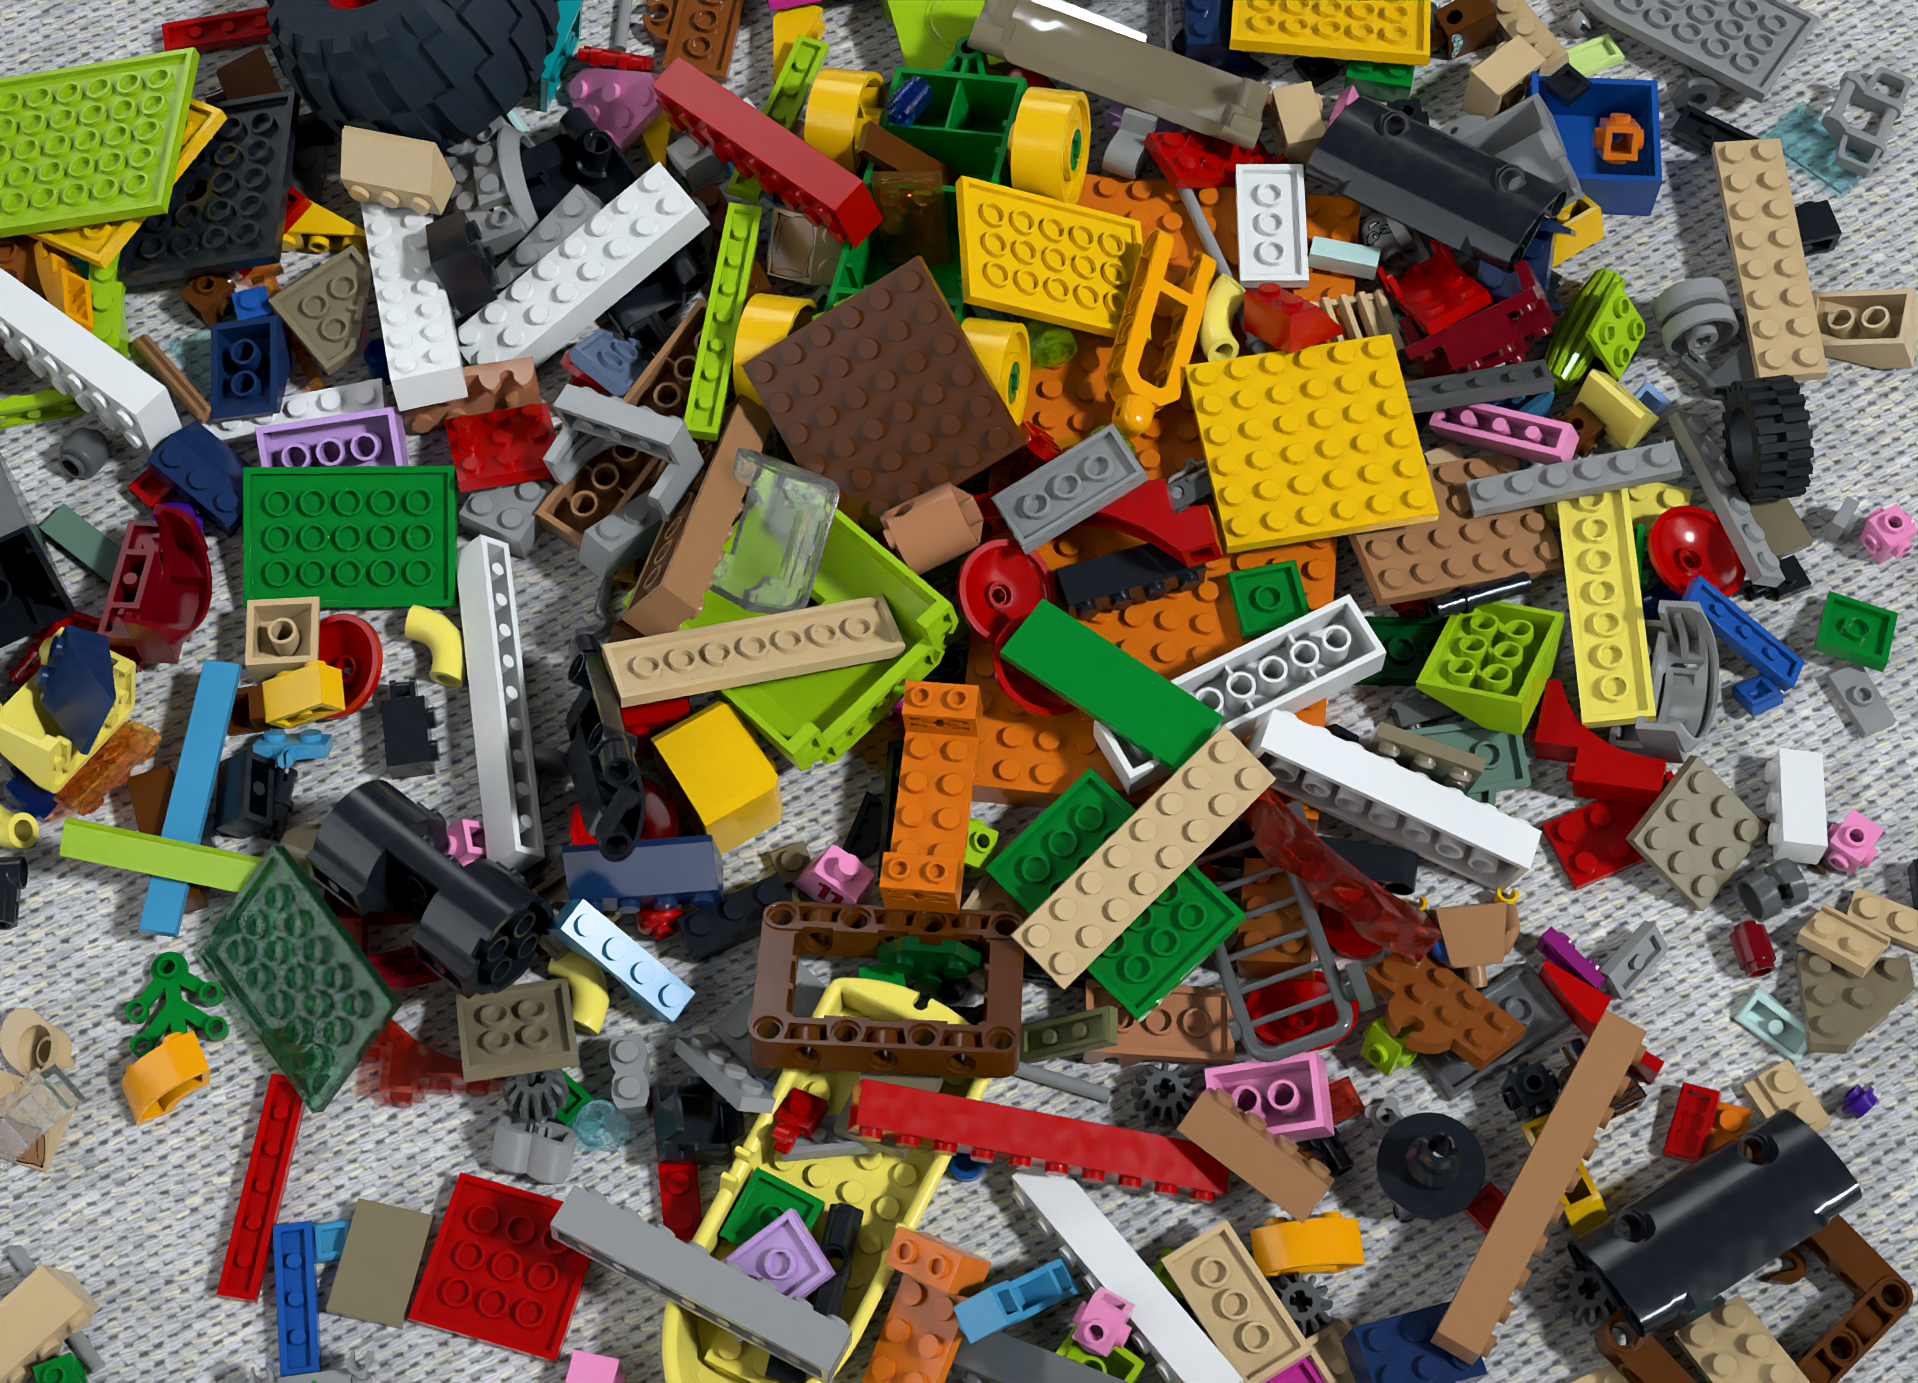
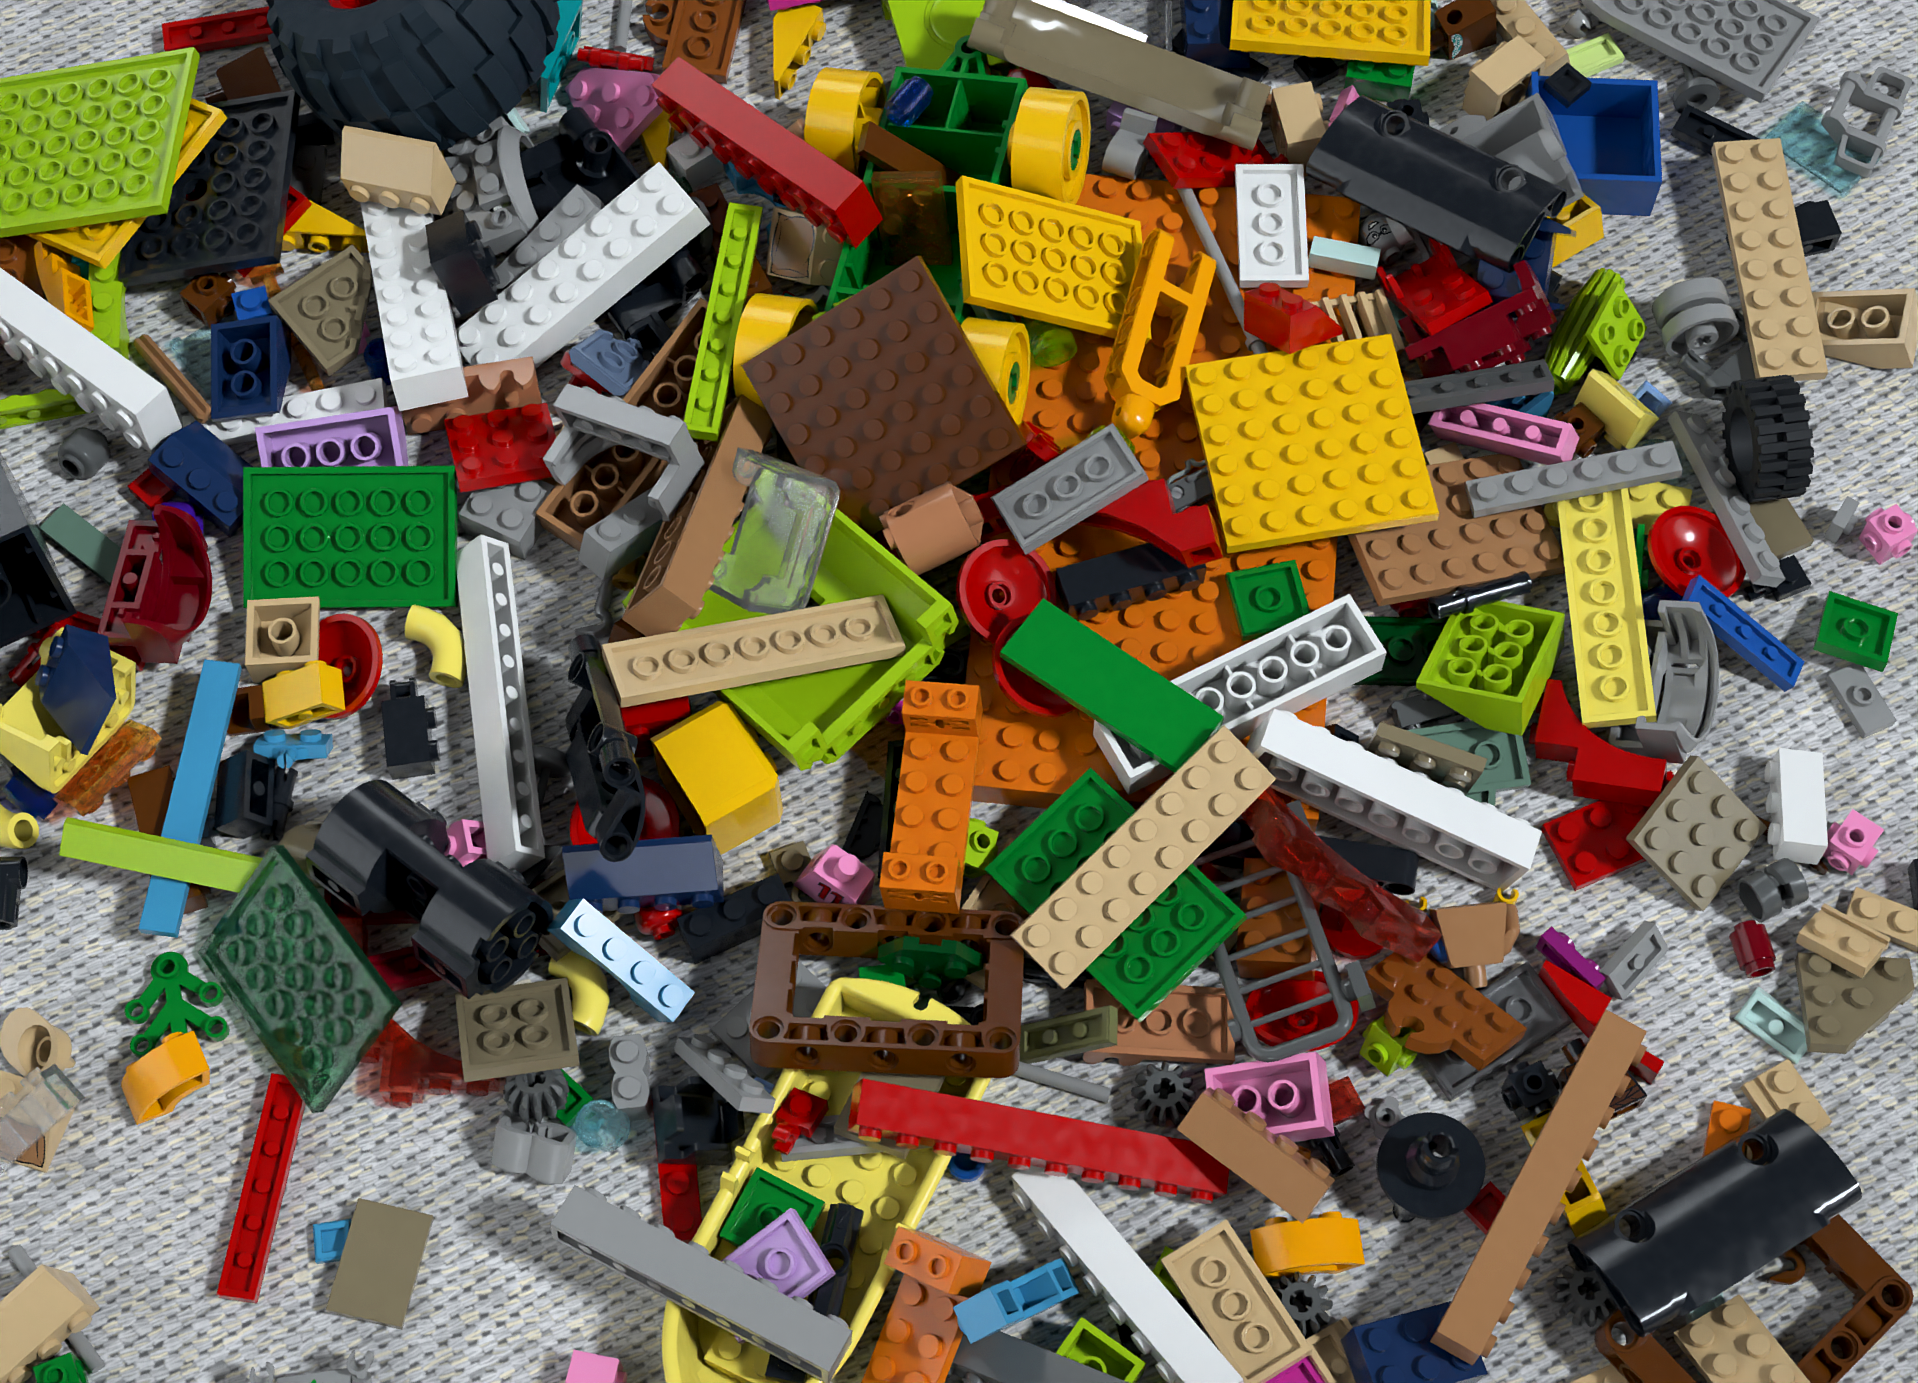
blue plate [273,1220,322,1377] -> none
red plate [408,1172,592,1364] -> none
lime plate [727,35,829,204] -> none
bright pink brick [1072,1286,1136,1357] -> none
light yellow cylinder [1198,273,1247,362] -> none
orange brick [1592,113,1644,164] -> none
red plate [1662,1082,1722,1164] -> none
blue tile [1732,674,1783,717] -> none
dark purple plate [1841,1084,1878,1119] -> none

